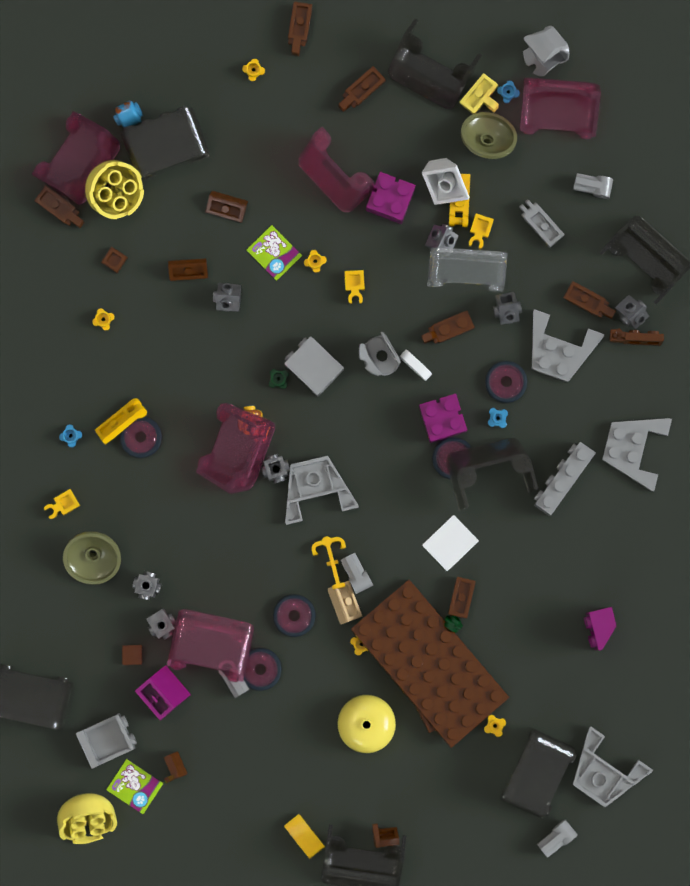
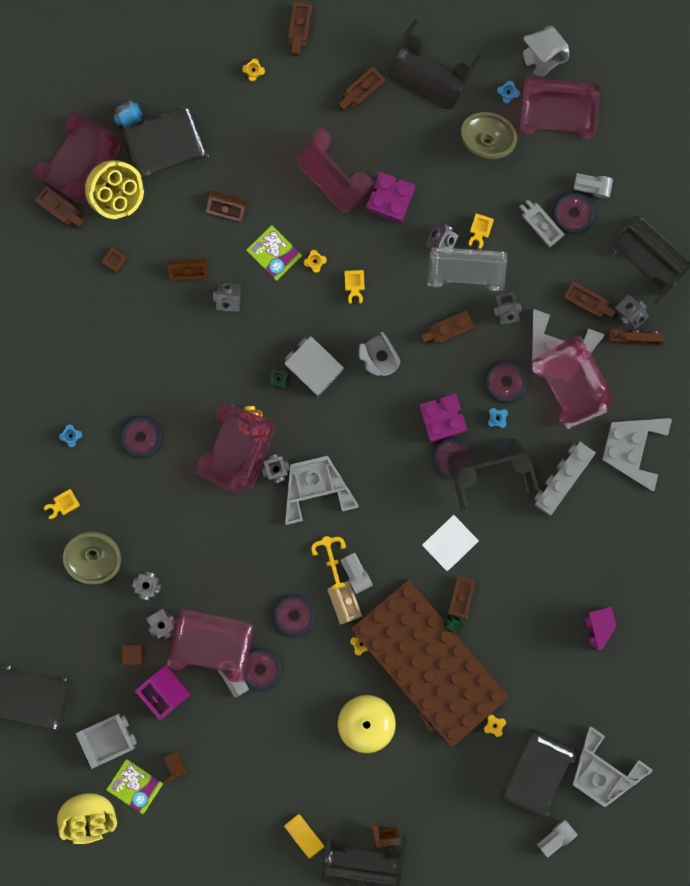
yellow plate [92,308,115,331] -> none
yellow plate [95,398,147,445] -> none
white beam [399,350,432,381] -> none
white slope [422,158,470,205] -> none
yellow plate [449,174,470,227] -> none
light yellow plate [460,73,499,114] -> none
none -> clear pink windscreen [532,335,613,429]
none -> clear pink wheel [553,192,595,234]

